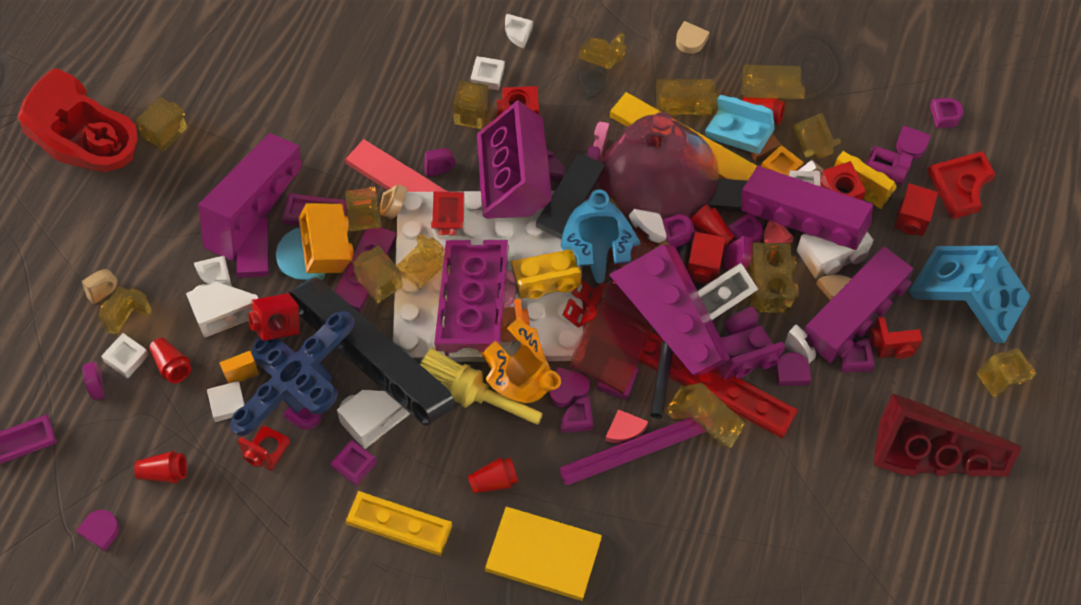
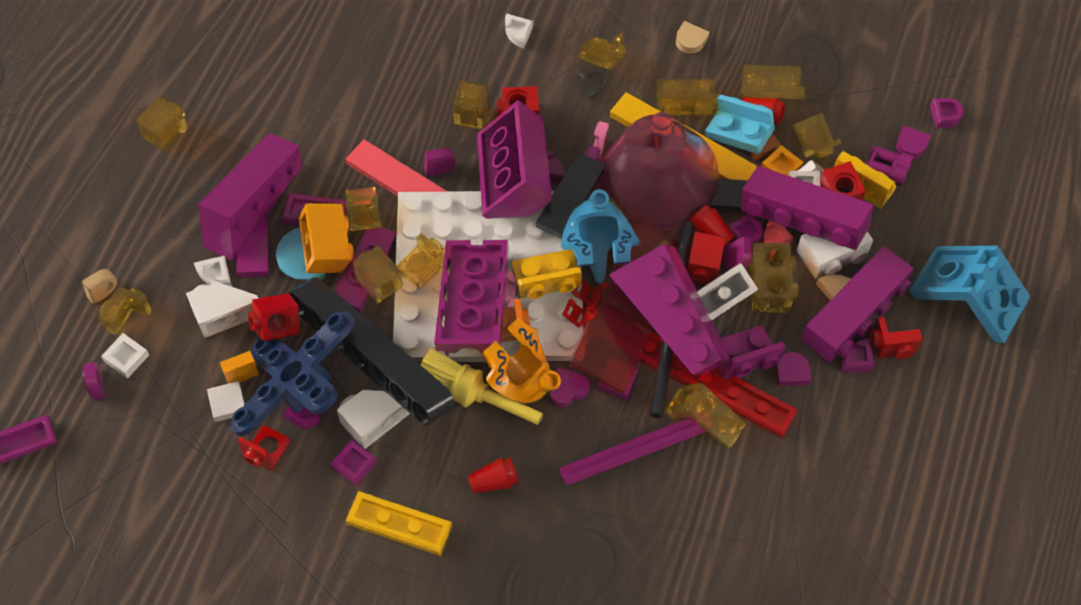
red piece [18,68,138,172] -> none
magenta tile [76,510,119,552] -> none
red cone [134,450,187,484] -> none
red cone [149,338,191,384] -> none
tan tile [379,184,408,220] -> none
red bracket [431,191,465,235] -> none
white tile [470,56,505,91] -> none
yellow tile [485,506,602,601] -> none
magenta tile [560,396,593,433] -> none
coral tile [605,409,648,444] -> none
white tile [629,209,667,244] -> none
magenta tile [662,214,695,248] -> none
magenta tile [724,306,758,335] -> none
white tile [784,325,816,364] -> none
dark red wedge [874,393,1022,476] -> none
red brick [894,183,938,237] -> none
red tile [927,151,996,220] -> none
clear yellow bracket [977,348,1037,397] -> none

